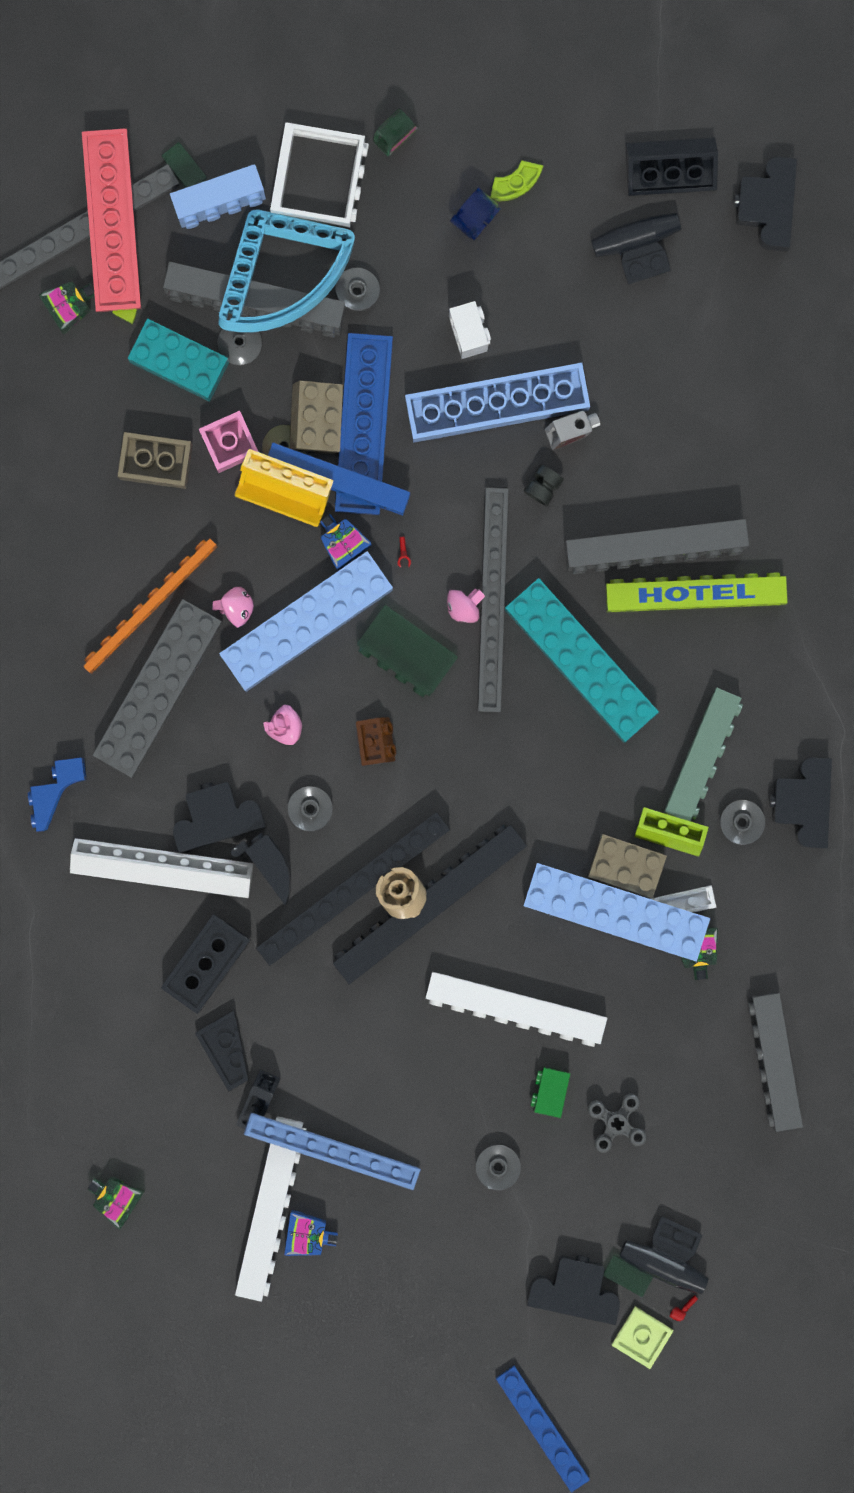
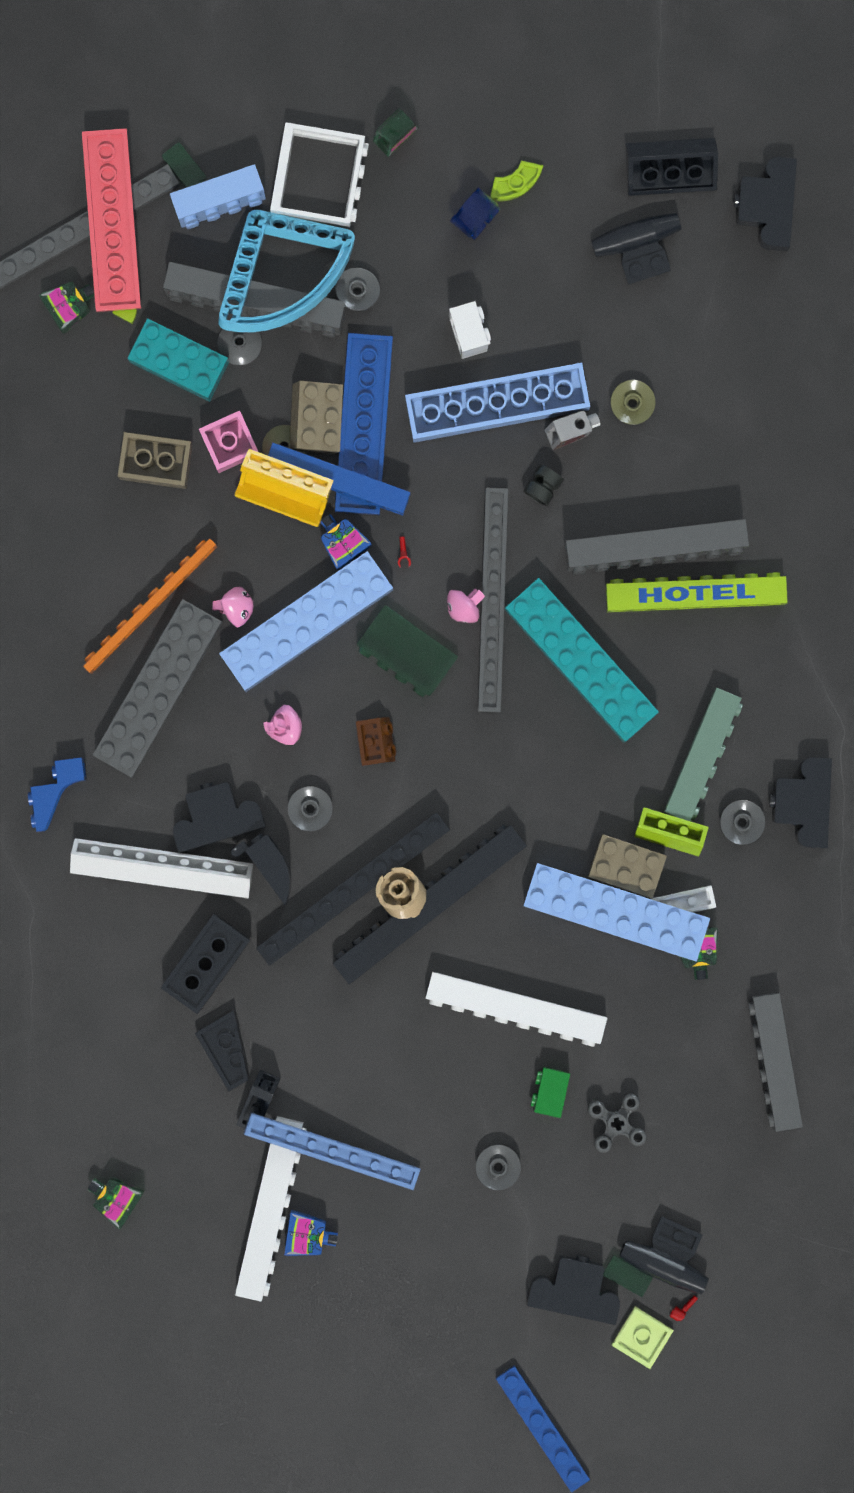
none -> olive dish [611,380,655,425]

